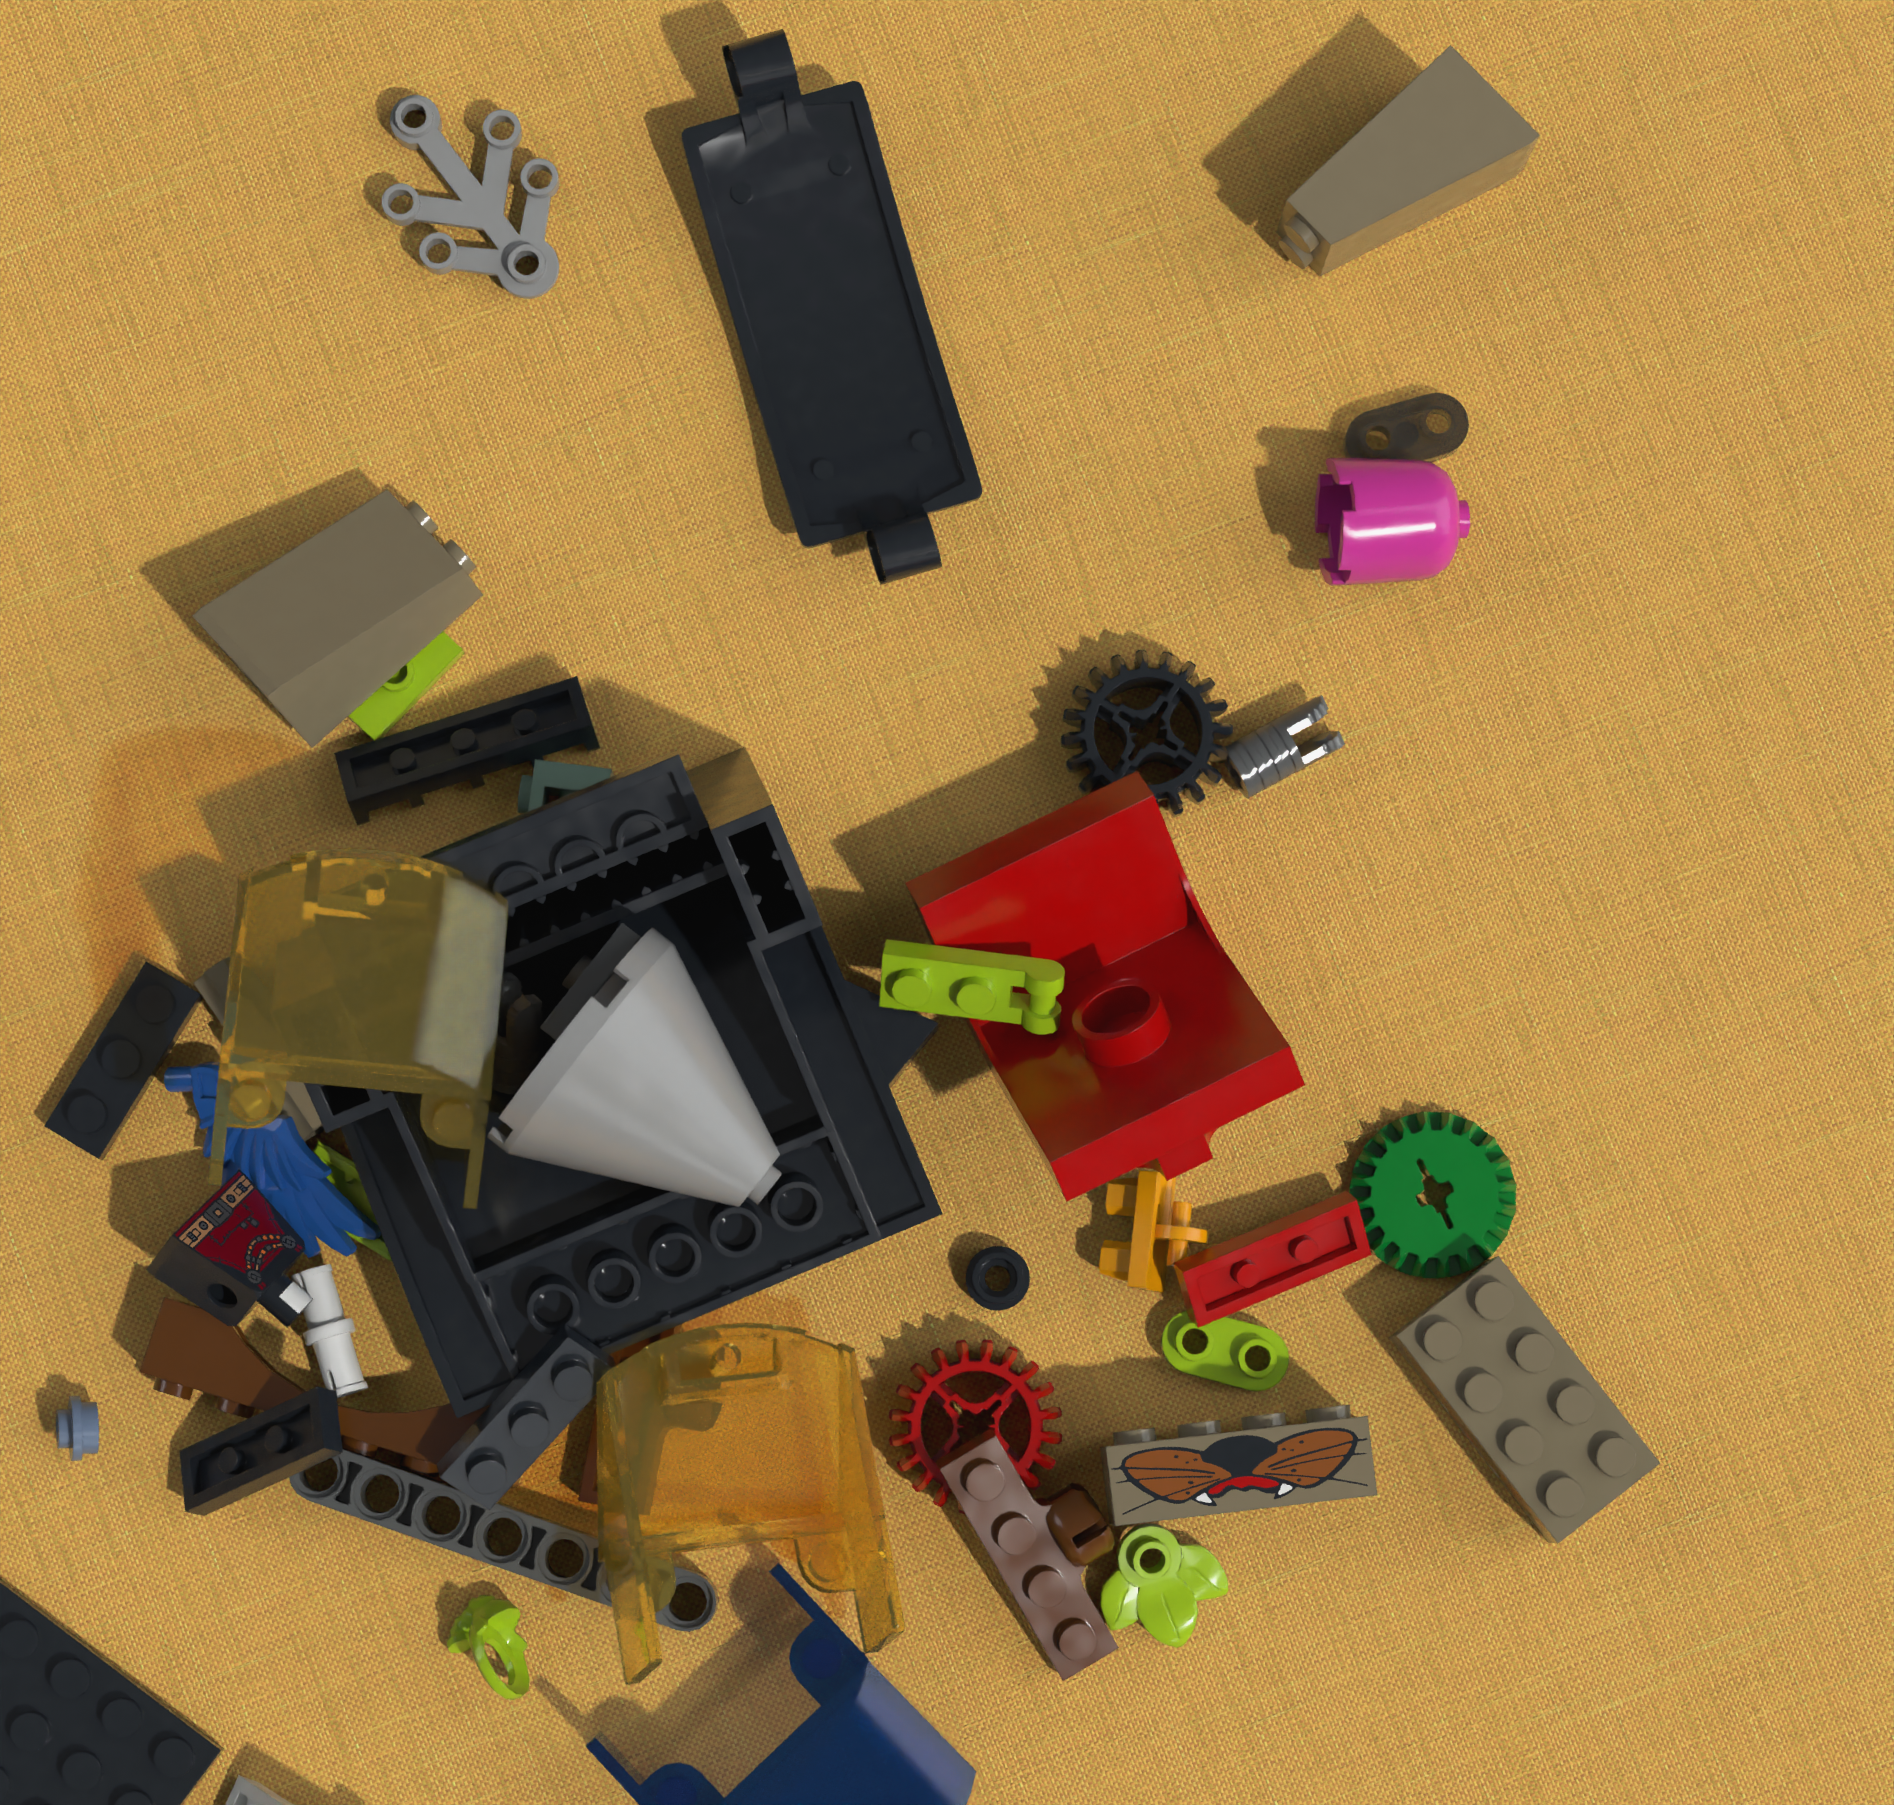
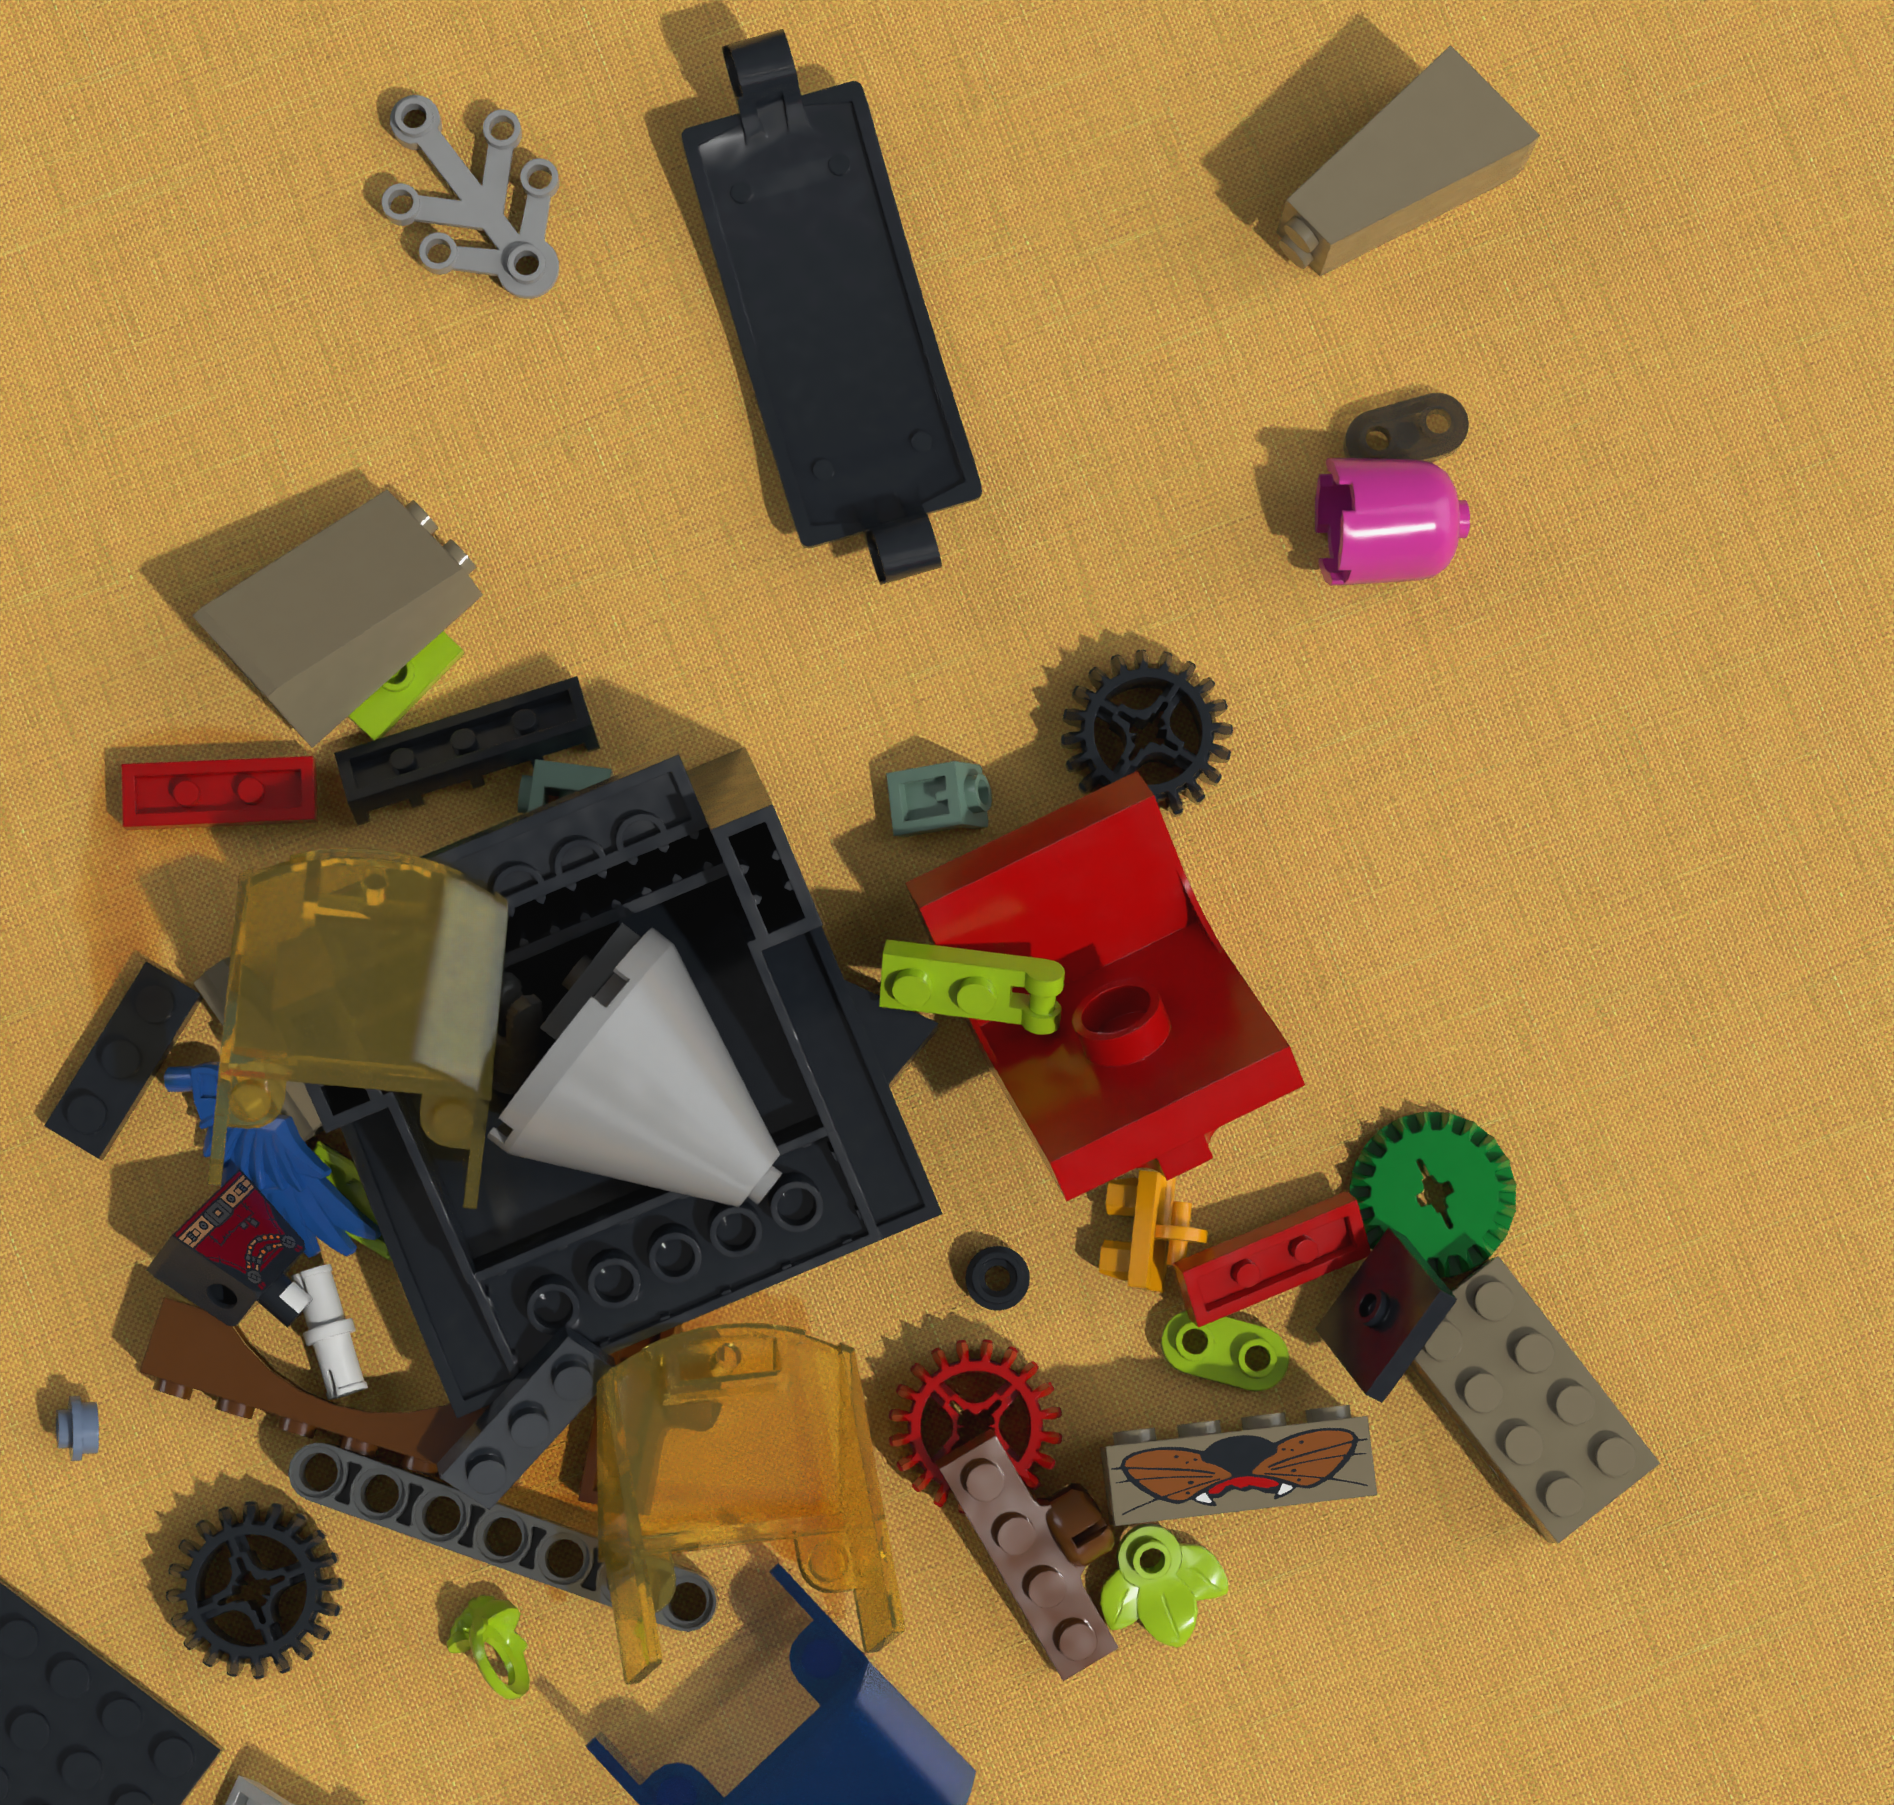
black plate [179,1386,343,1516] -> none
dark grey hinge [1224,695,1345,799] -> none
none -> red plate [121,756,318,831]
none -> black gear [166,1501,344,1679]
none -> sand green bracket [886,761,992,837]
none -> black plate [1315,1227,1457,1403]

